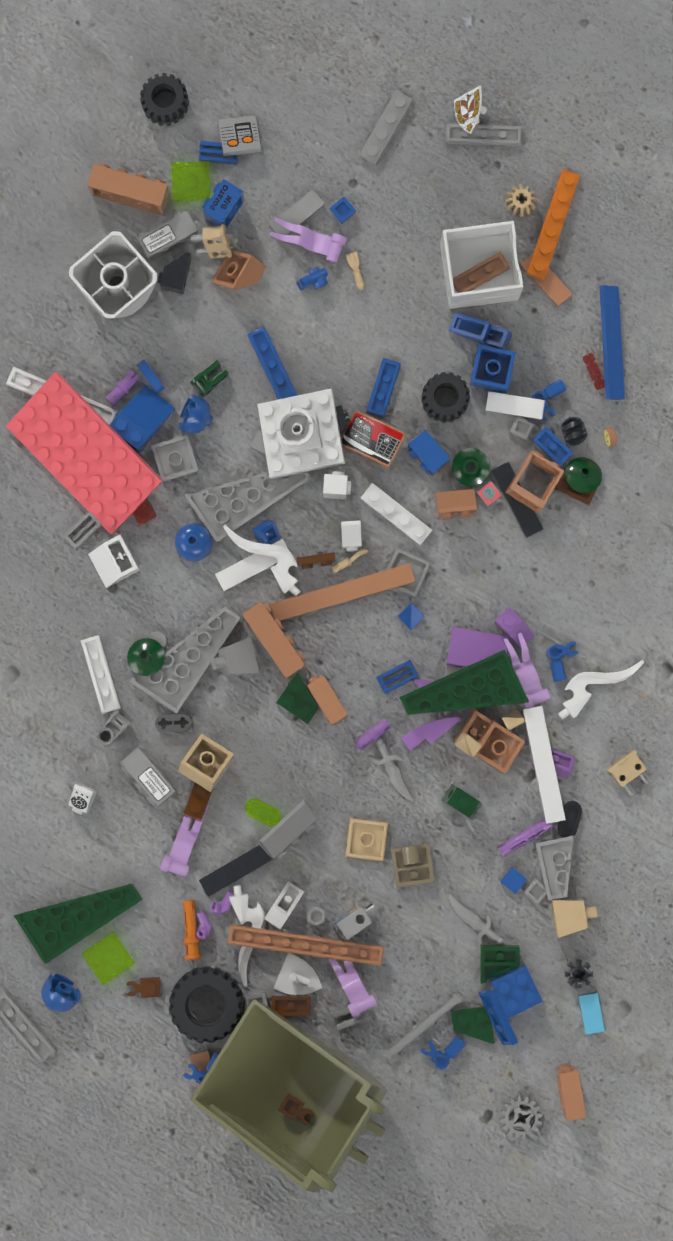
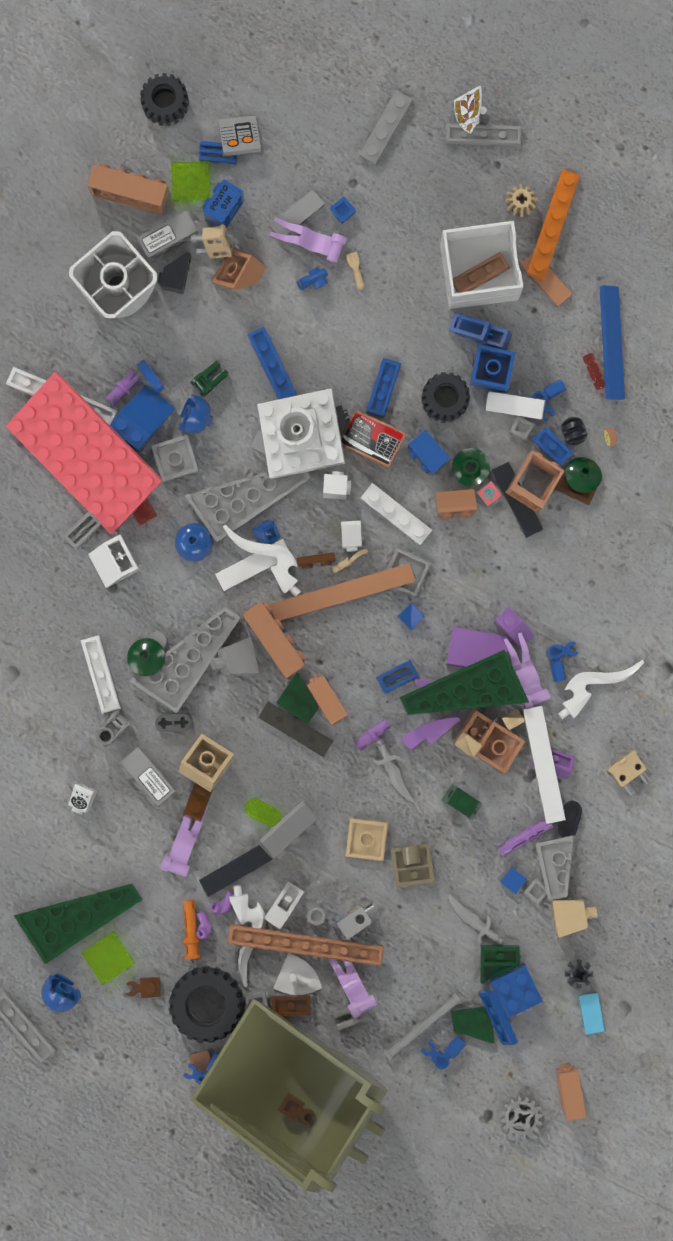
none -> clear smoke tile [258,701,333,758]

